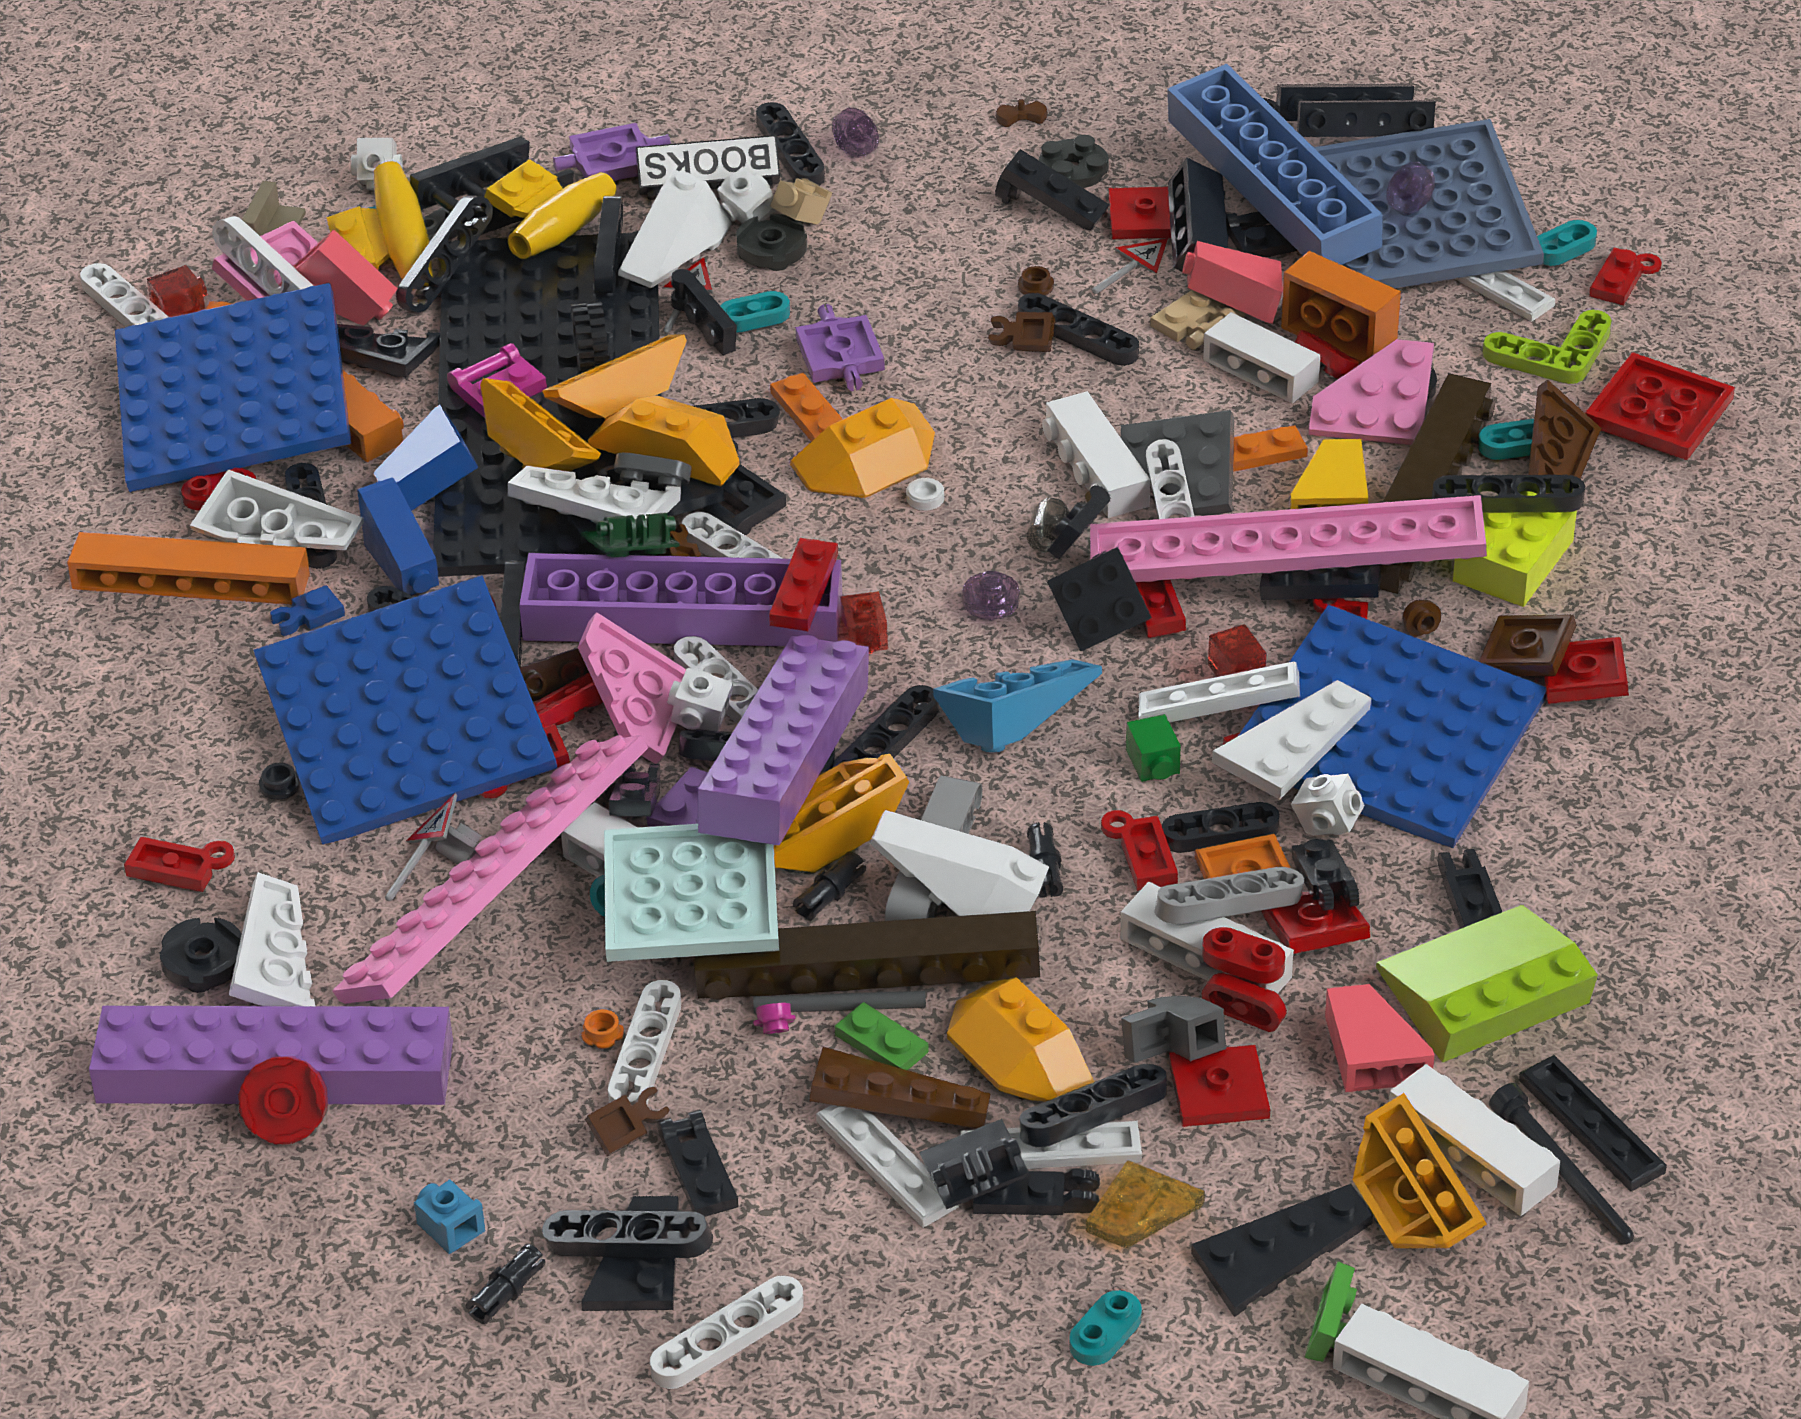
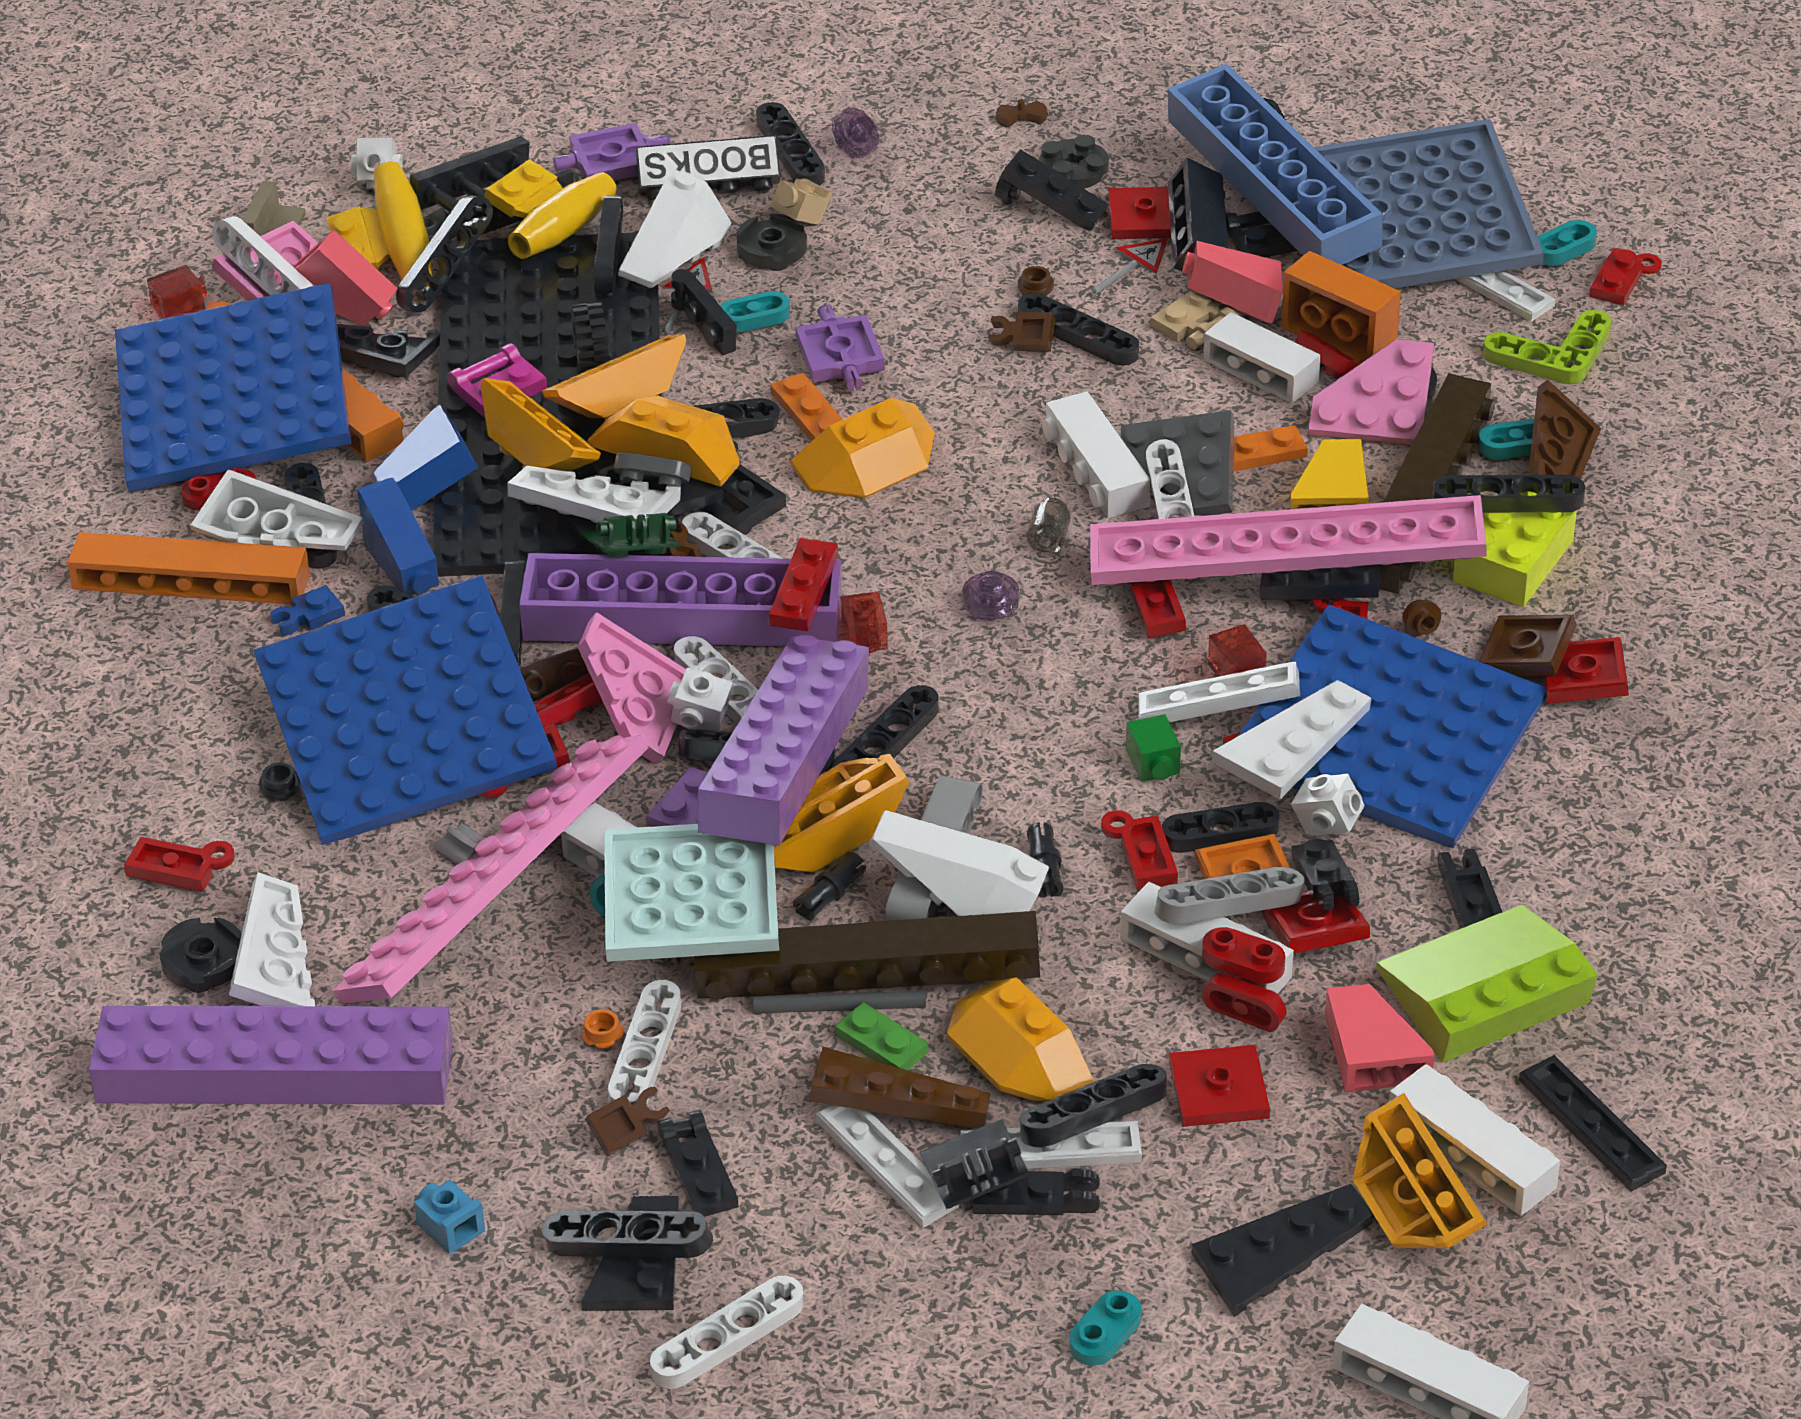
white beam [80,263,168,327] -> none
red tile [238,1056,328,1145] -> none
light grey piece [385,793,458,901] -> none
black pin [466,1244,546,1324] -> none
black hinge [609,763,661,817] -> none
white brick [717,167,776,224] -> none
dark pink plate [753,1003,796,1034] -> none
white tile [906,478,944,511] -> none
dark azure wedge [933,659,1102,752] -> none
black hinge [1047,485,1111,559] -> none
black hinge [1047,547,1152,651] -> none
clear yellow wing [1086,1160,1205,1249] -> none
dark grey brick [1121,996,1226,1063] -> none
black fence [1276,83,1436,137] -> none
bright green plate [1305,1262,1357,1362] -> none
clear purple plate [1386,162,1435,215] -> none
black piece [1489,1083,1634,1245] -> none
red plate [1585,352,1735,460] -> none

